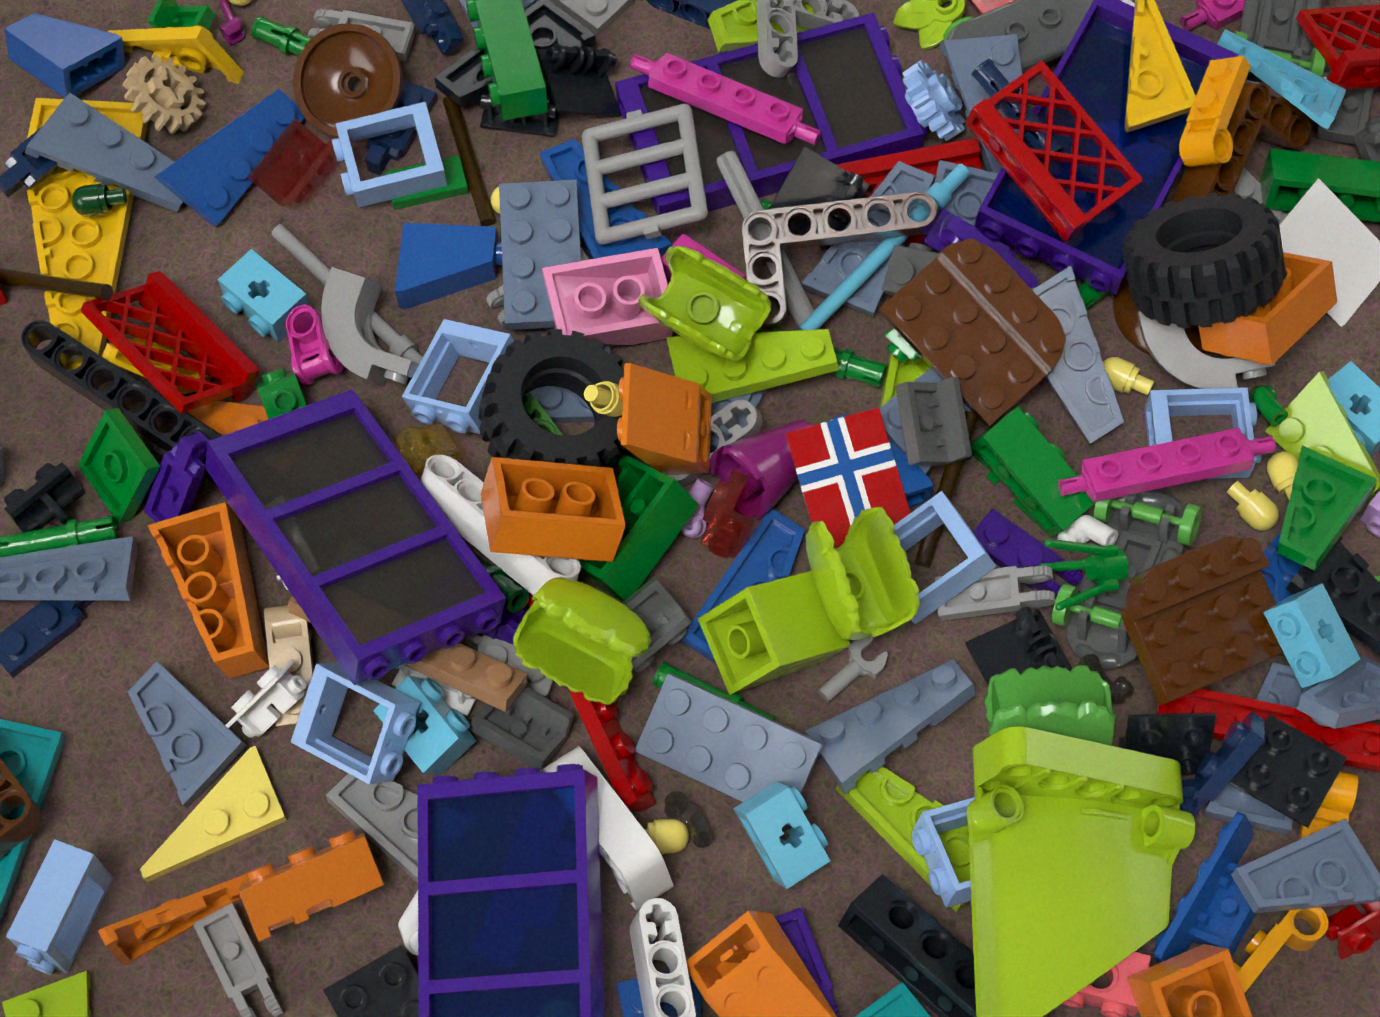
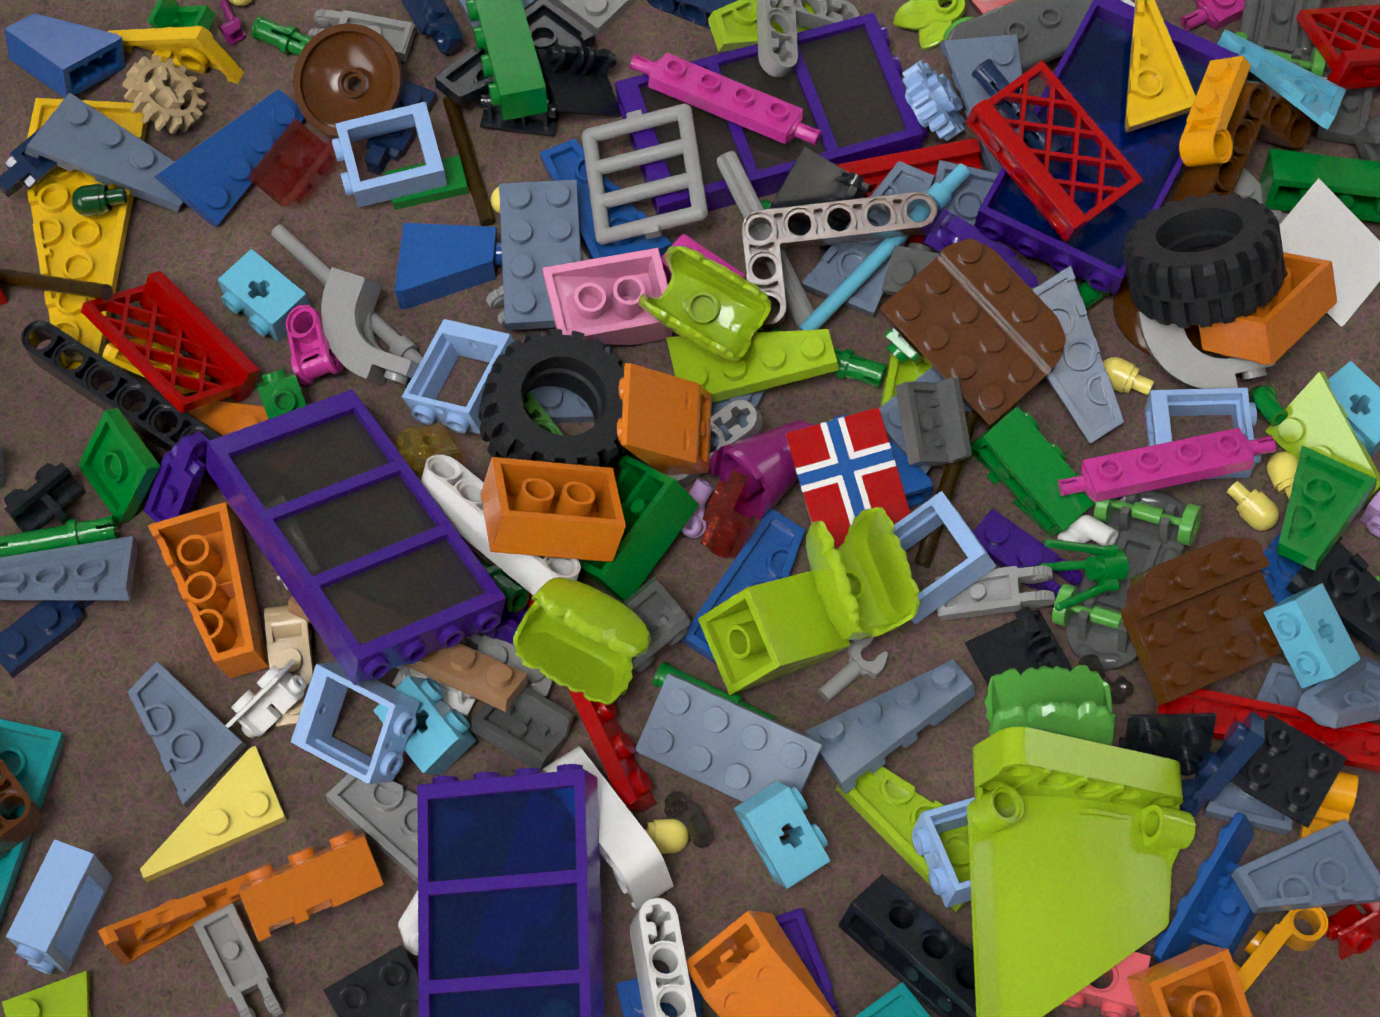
light yellow cylinder [584,381,623,417] -> none

